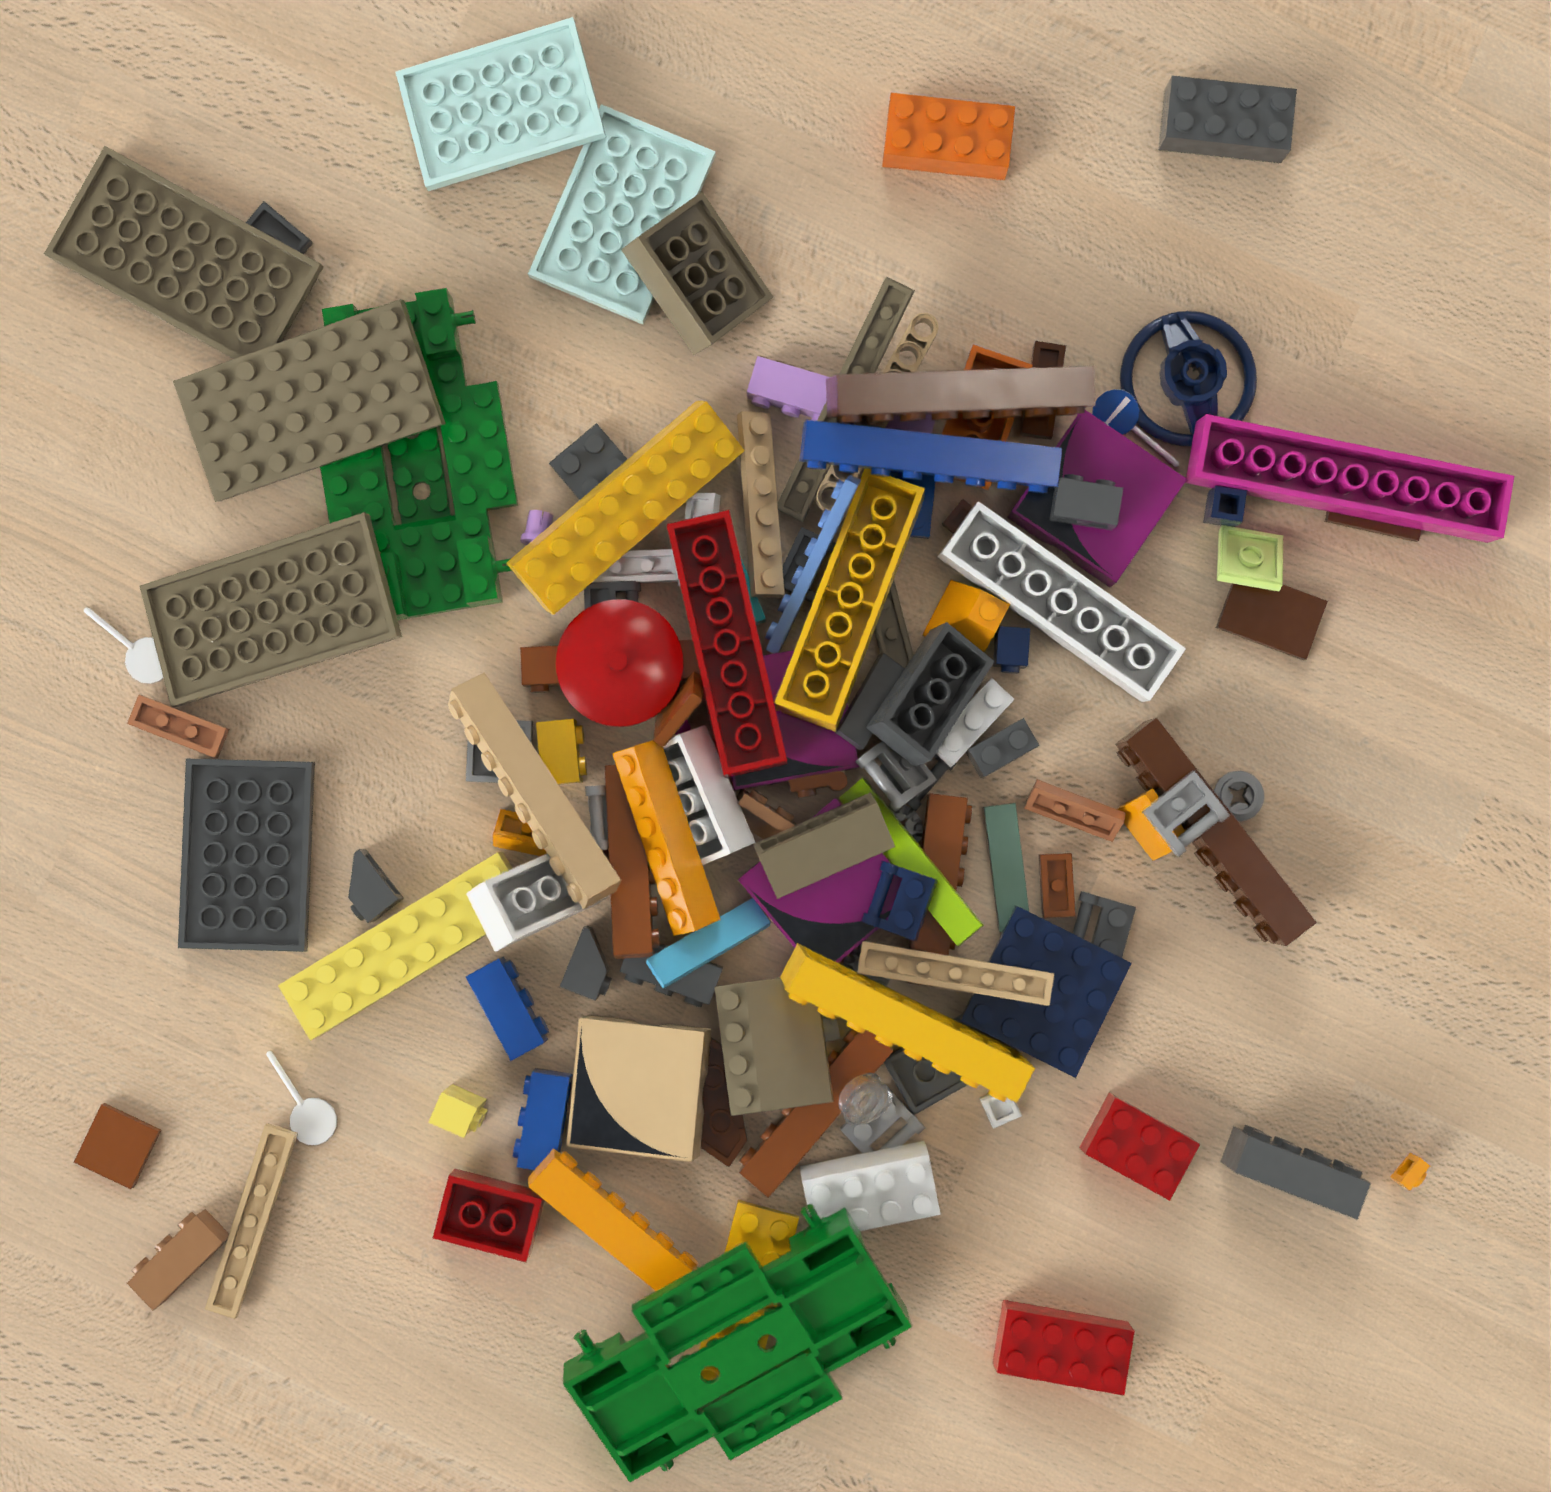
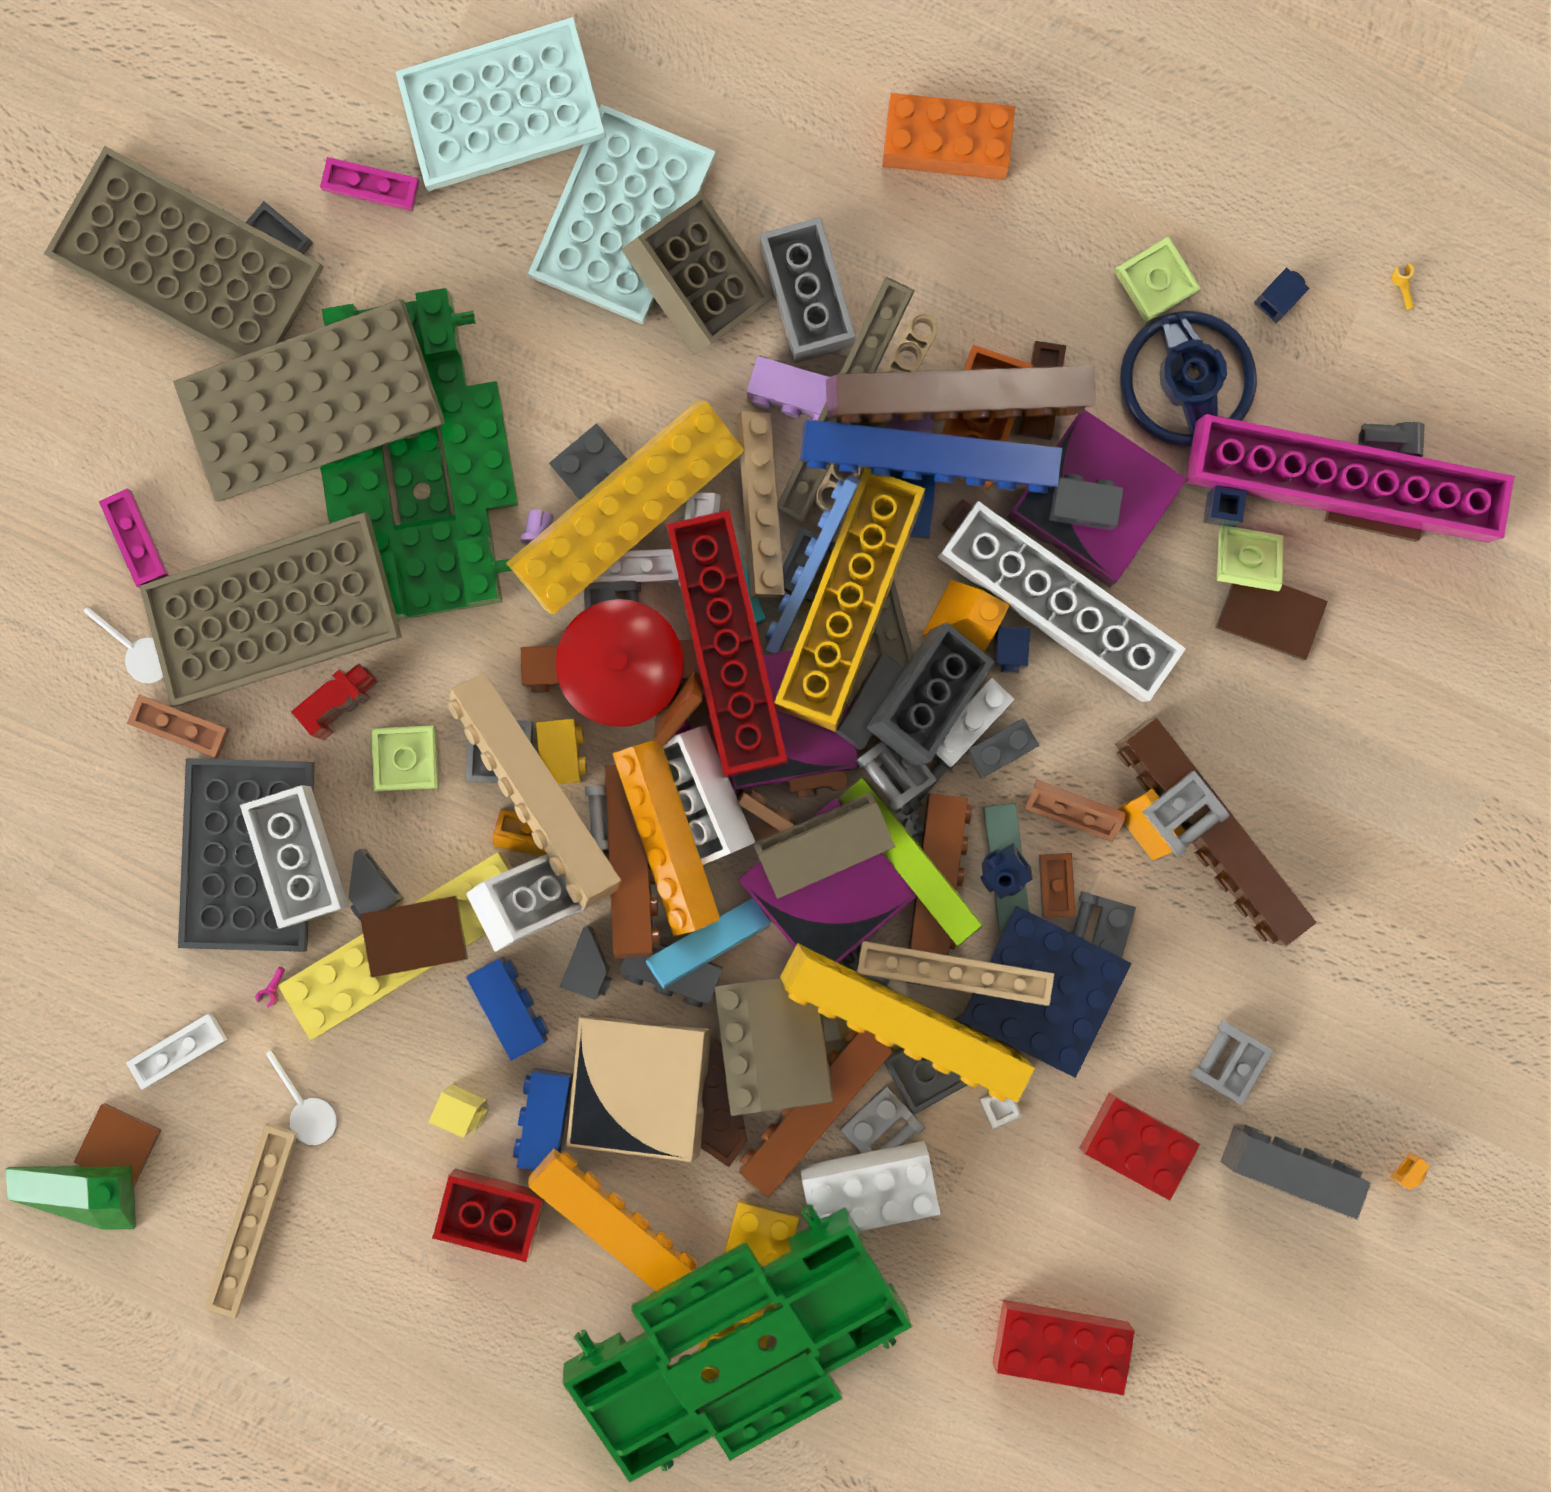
medium nougat brick [127,1209,229,1311] -> none
clear piece [838,1073,892,1125] -> none
dark blue plate [861,861,938,941] -> none
blue piece [1092,389,1179,467] -> none
dark grey brick [1158,76,1297,163] -> none
light grey gear [1214,771,1264,821] -> none
none -> green wedge [6,1166,136,1230]
none -> dark pink plate [99,489,169,588]
none -> white plate [126,1012,228,1090]
none -> white brick [240,785,349,929]
none -> dark pink hand [255,967,285,1008]
none -> red hips [291,663,378,740]
none -> dark pink plate [320,157,420,212]
none -> reddish brown tile [360,896,468,978]
none -> yellowish green plate [371,725,439,792]
none -> light grey brick [760,217,856,363]
none -> dark blue brick [980,843,1033,899]
none -> yellowish green plate [1114,236,1201,323]
none -> light grey plate [1190,1020,1274,1105]
none -> dark blue brick [1254,267,1310,323]
none -> dark grey piece [1358,422,1425,457]
none -> yellow hand [1391,263,1414,310]

